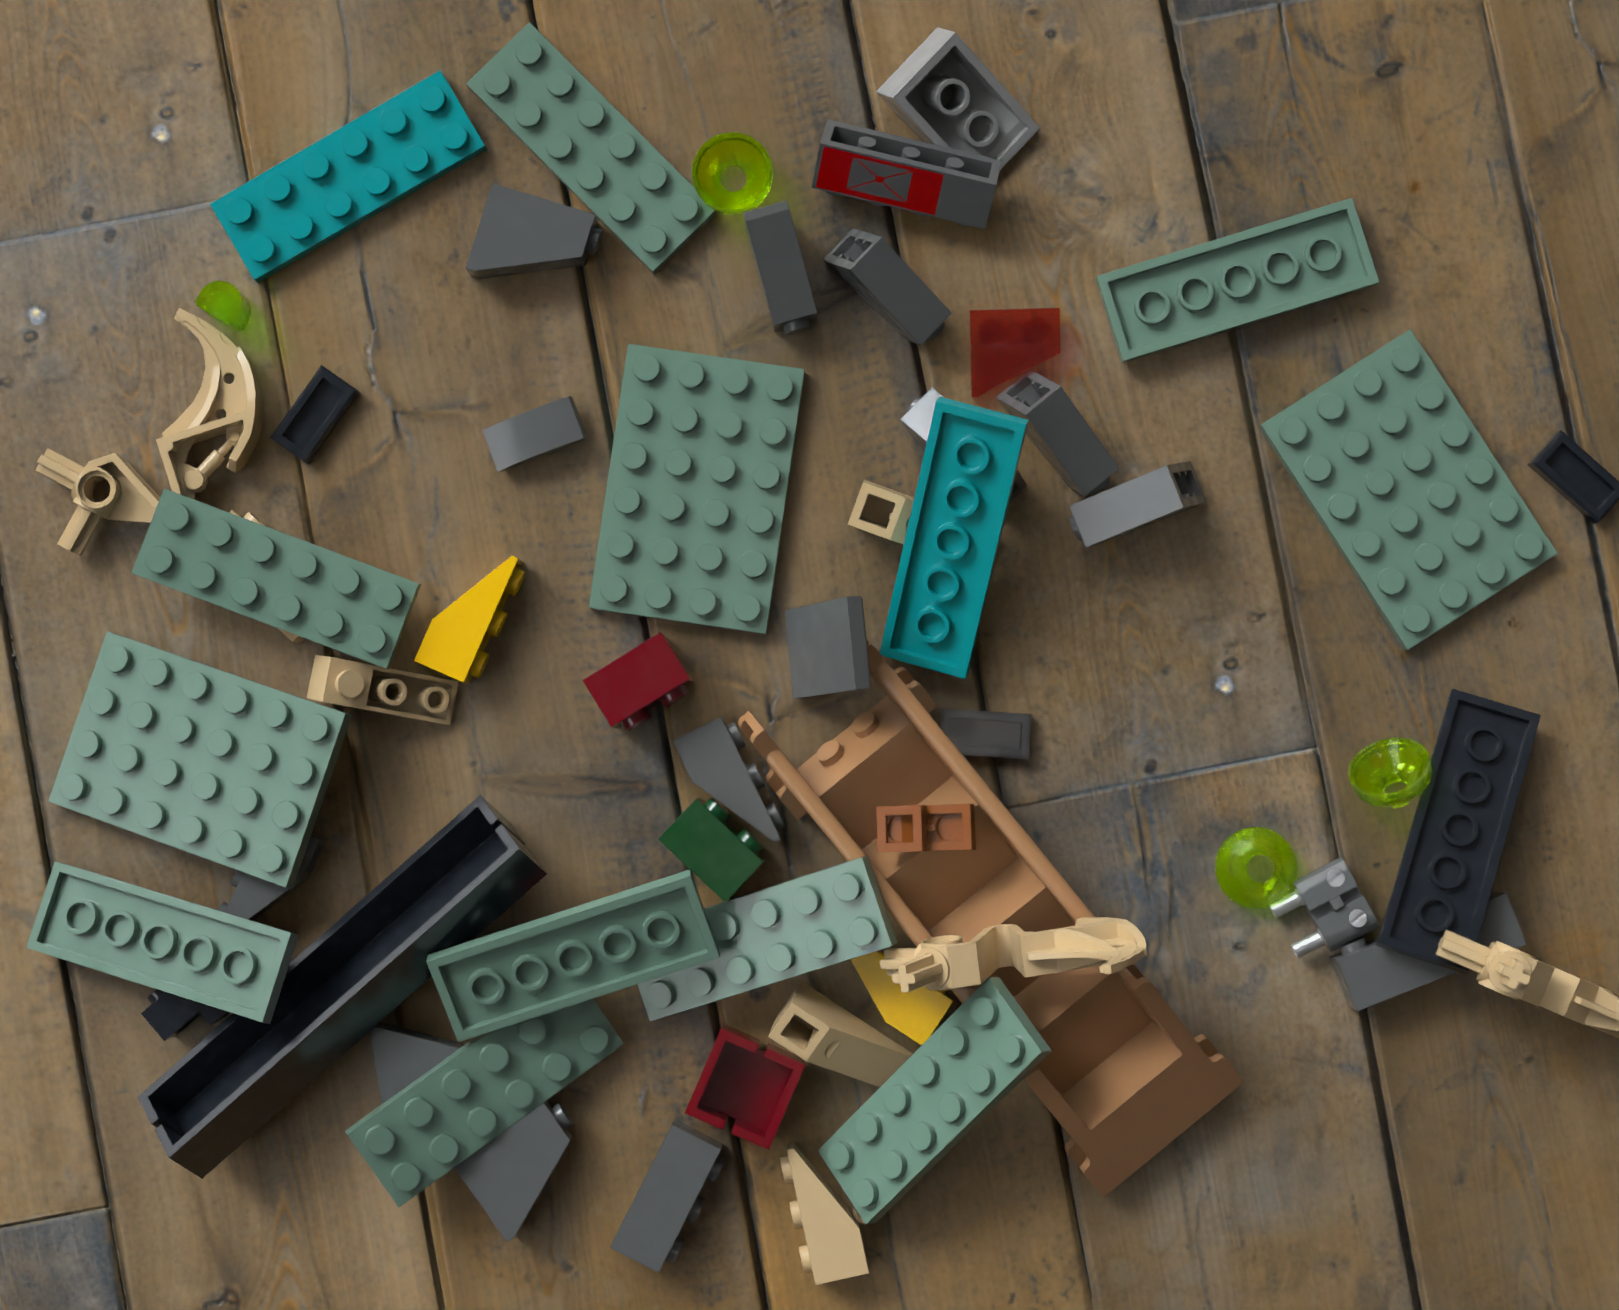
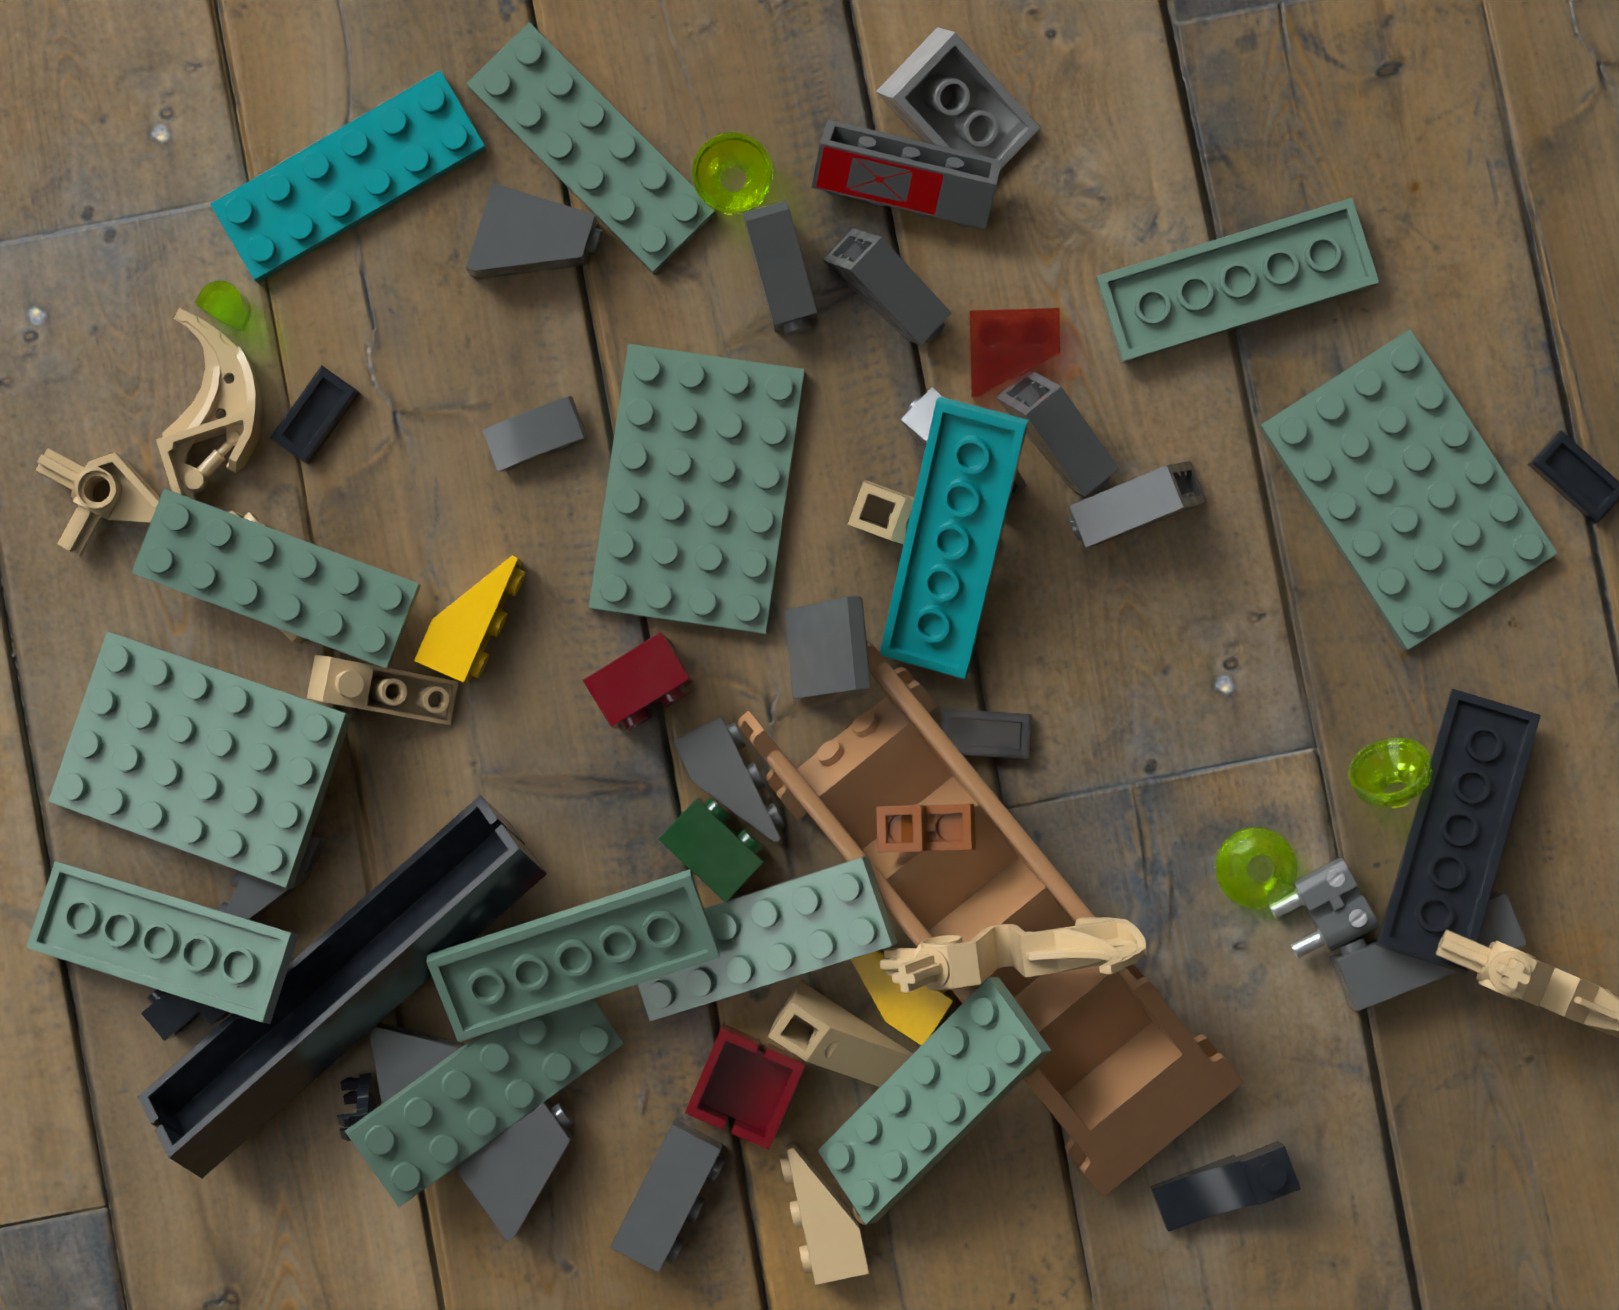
none -> black piece [337,1073,377,1141]
none -> black slope [1150,1141,1301,1232]

